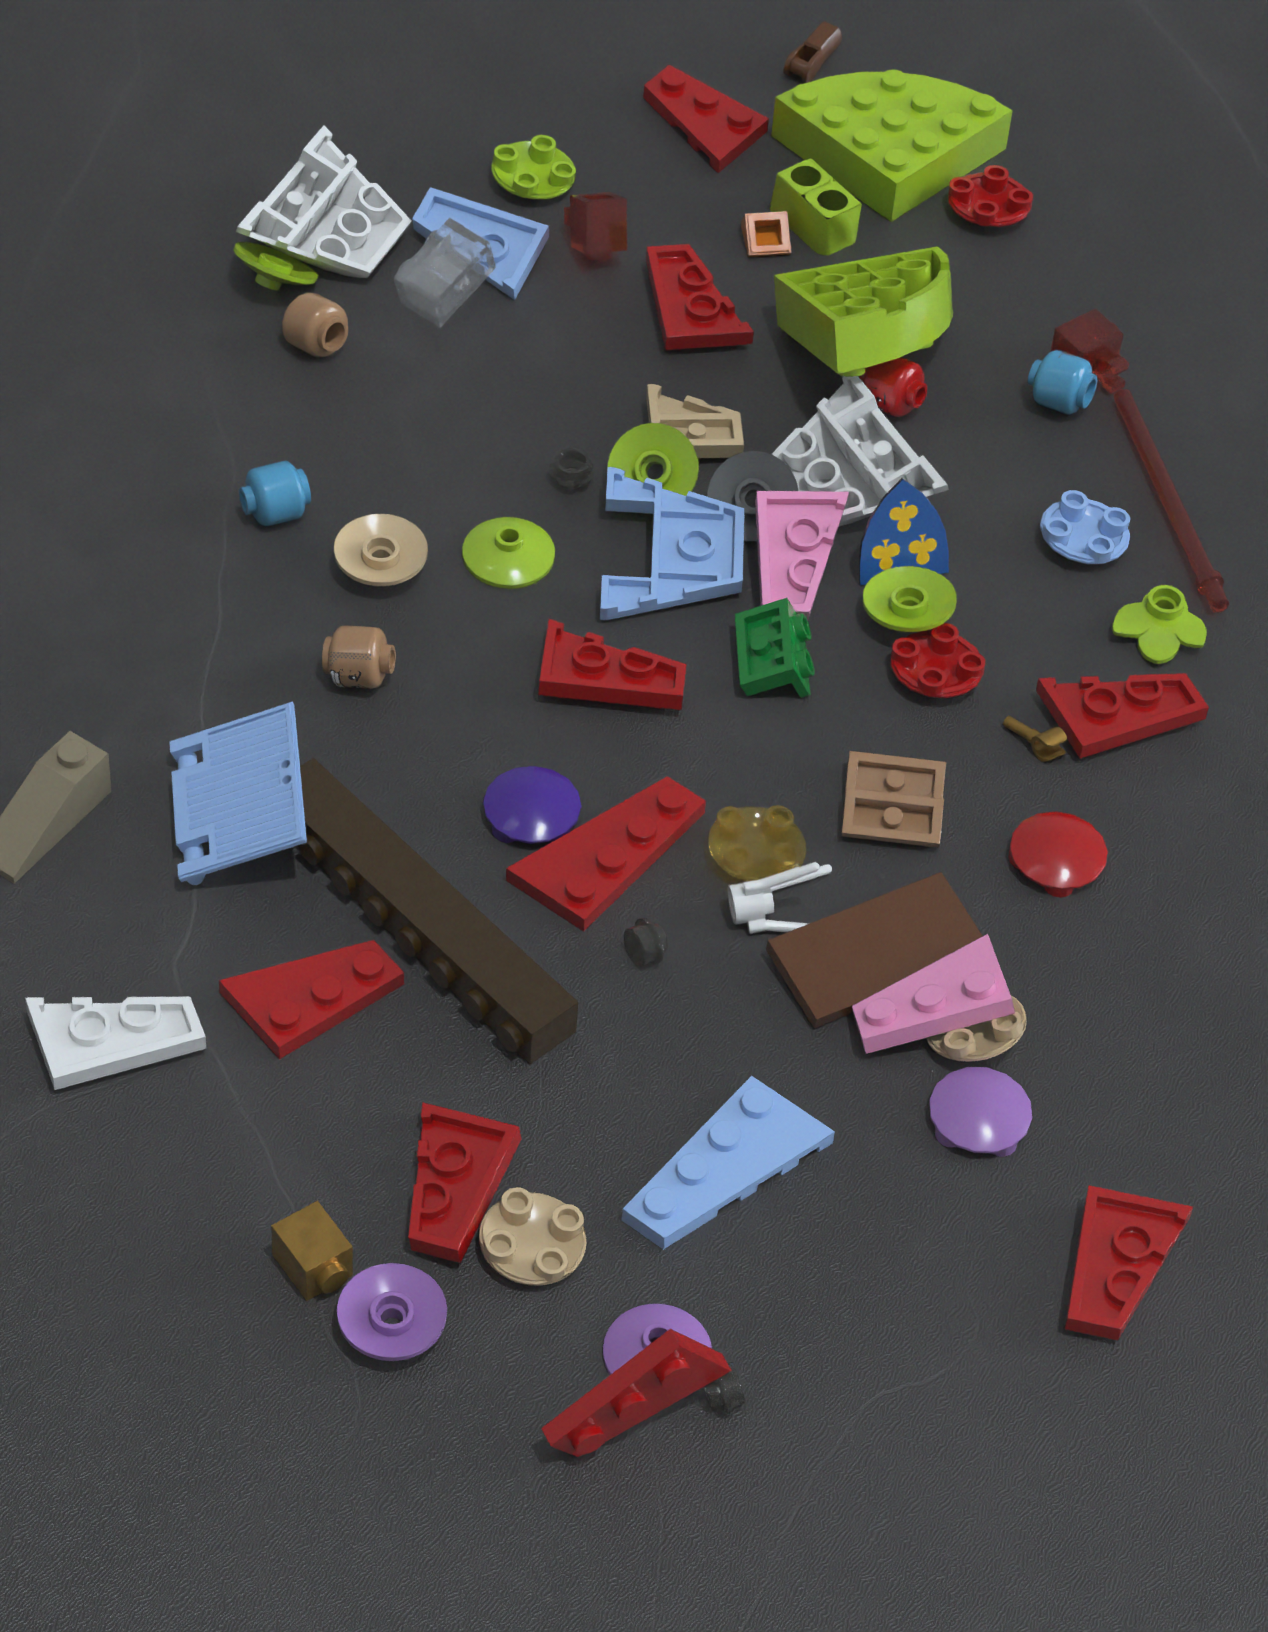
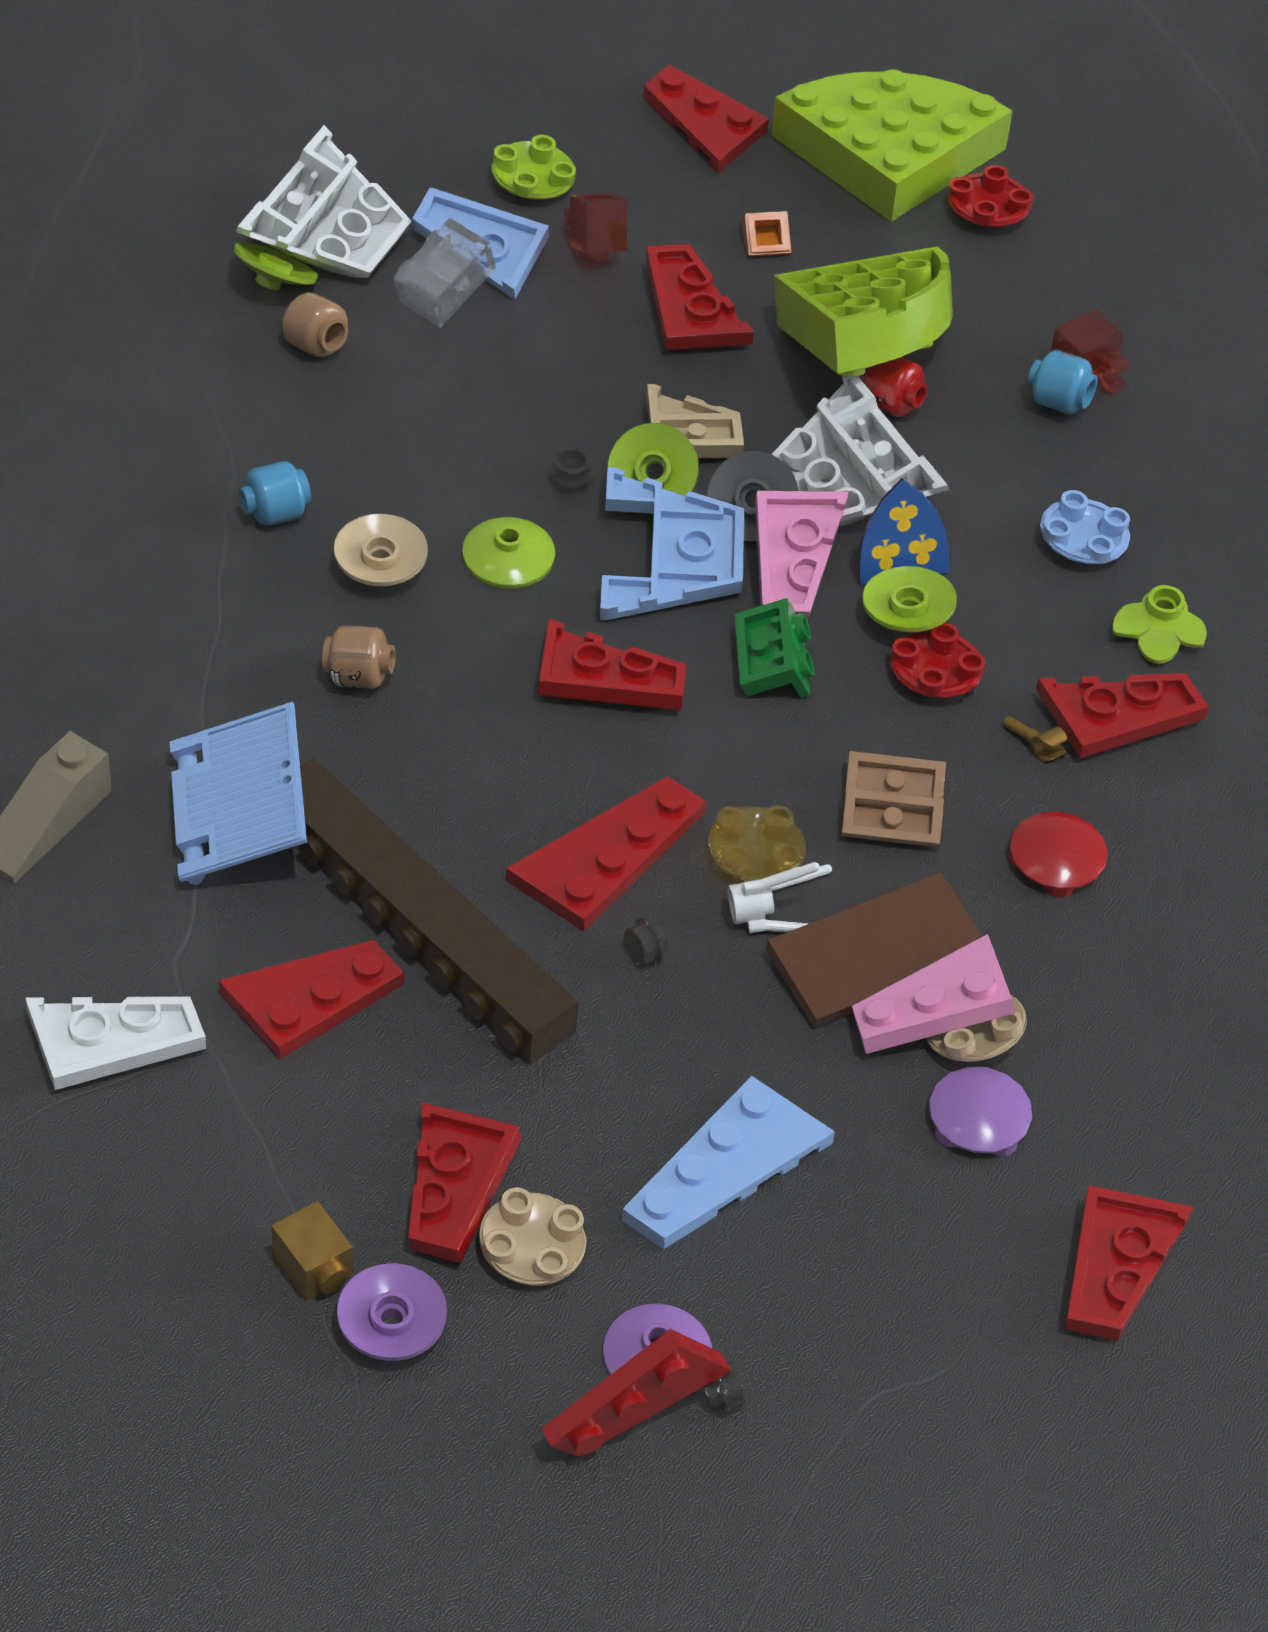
dark purple dish [483,766,581,844] -> none
lime piece [769,158,862,255] -> none
reddish brown bar [783,21,842,83] -> none
clear red bar [1114,389,1229,612] -> none

